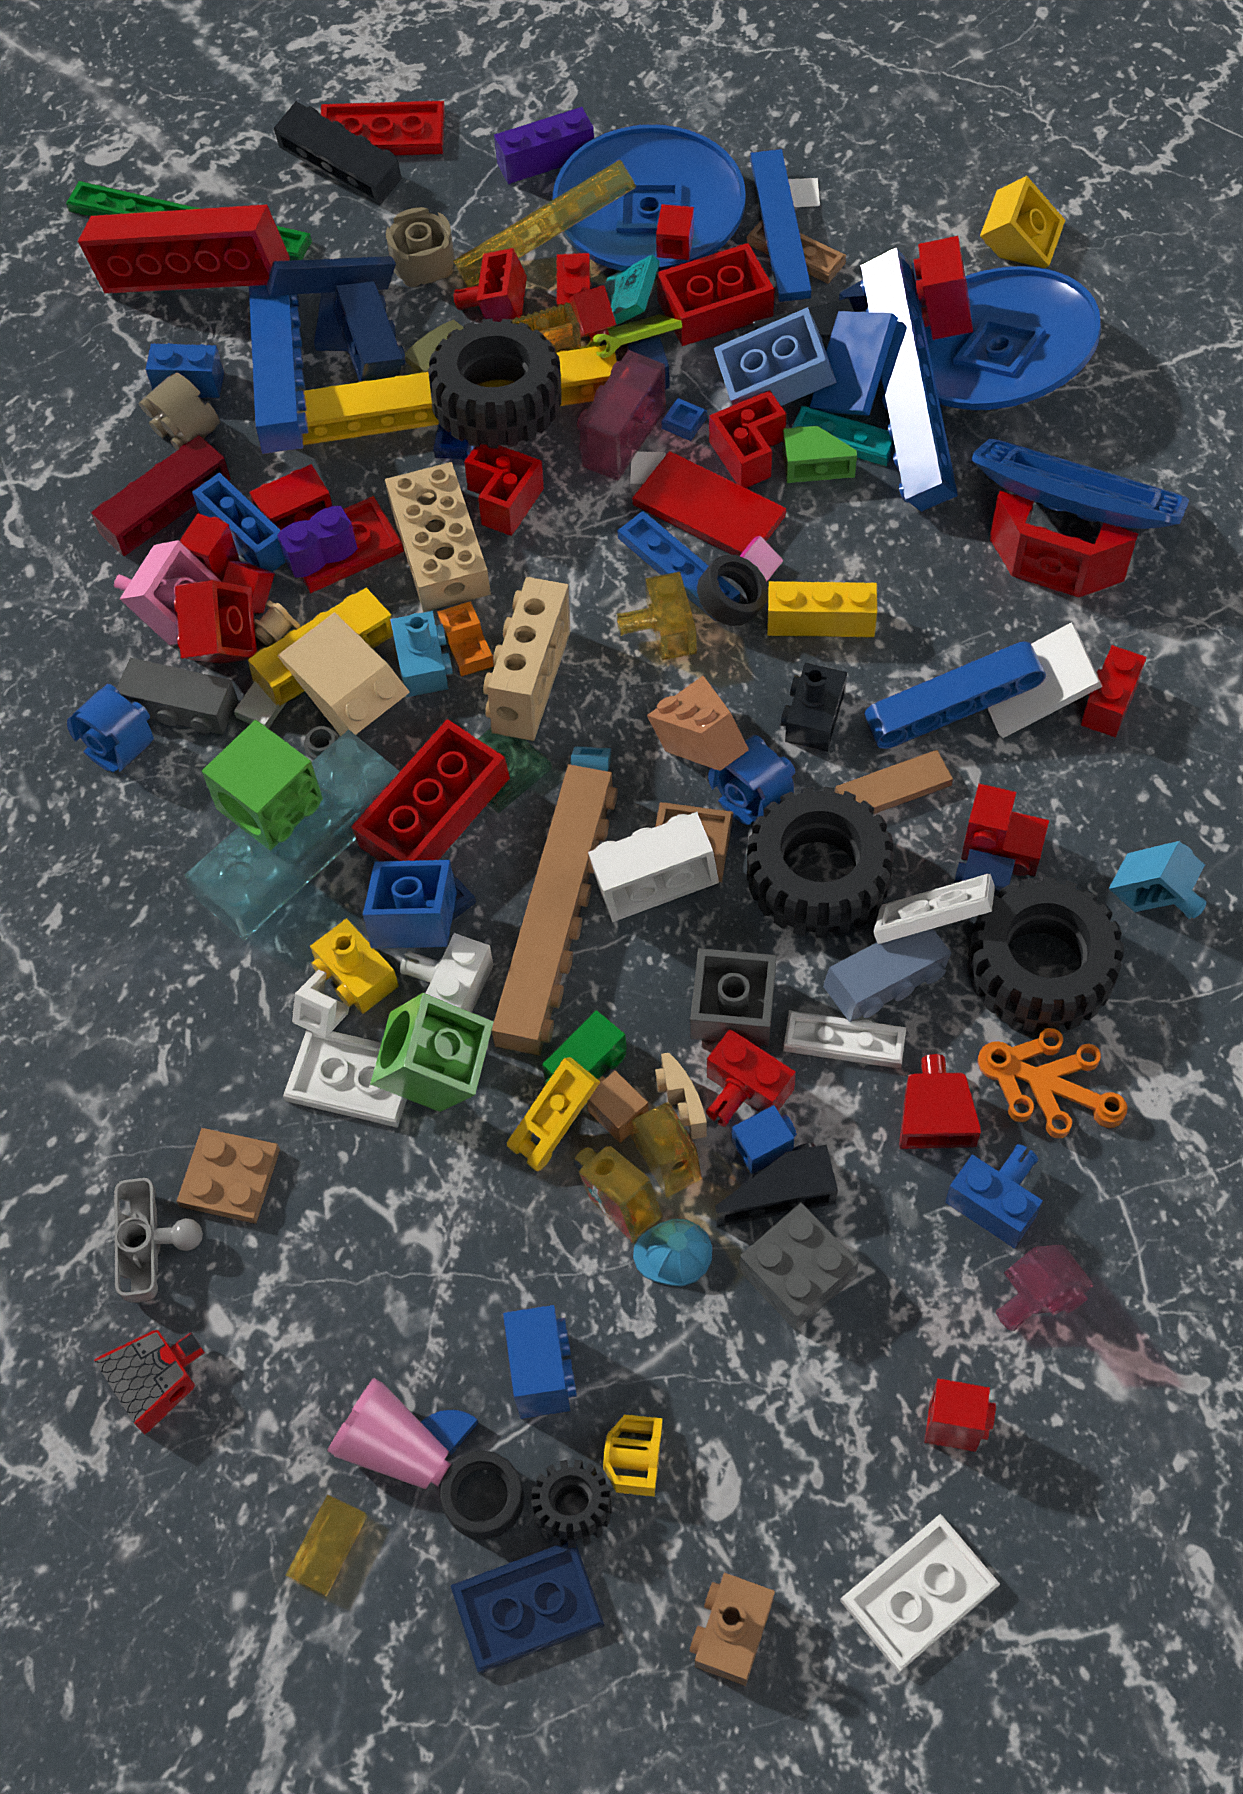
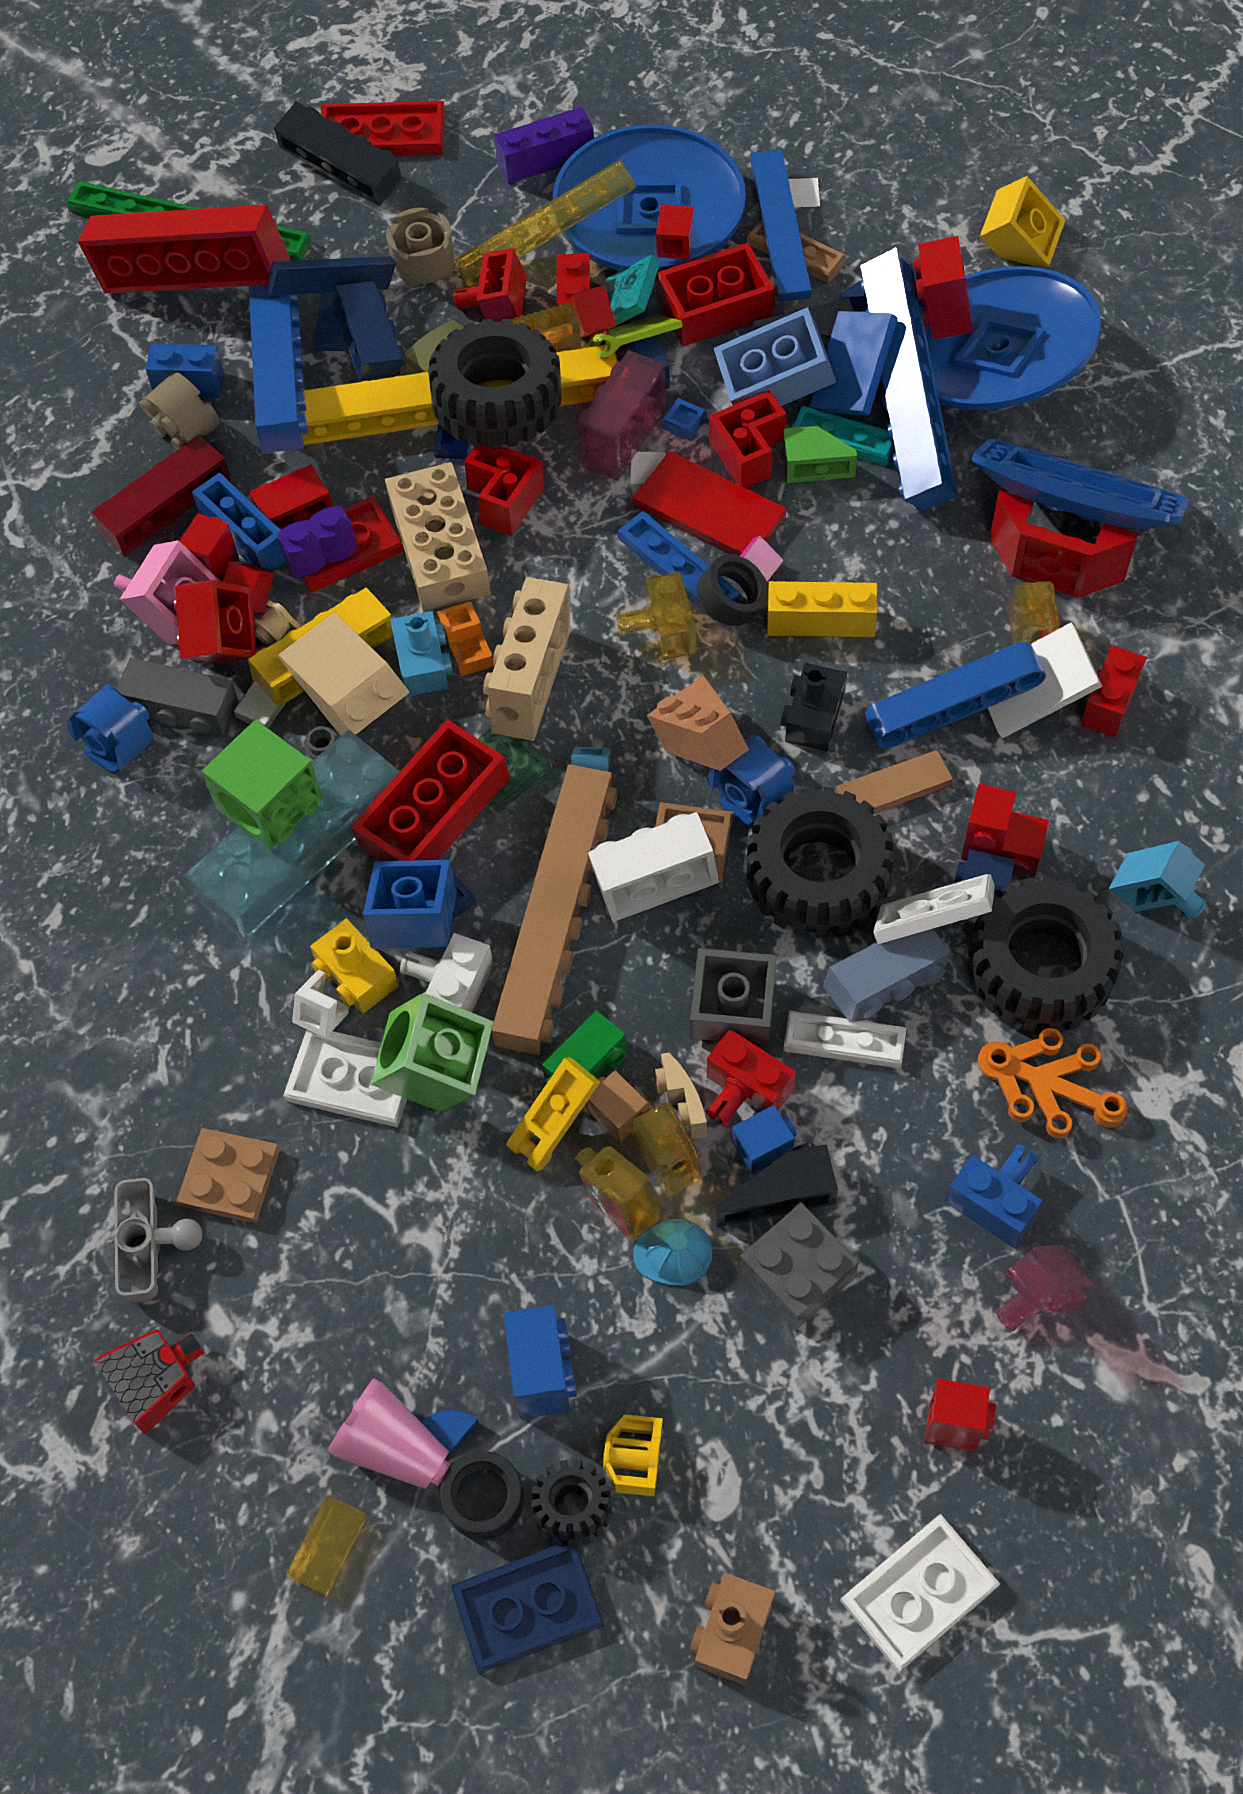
red torso [899,1054,981,1149] -> none
none -> clear yellow torso [1008,581,1060,644]

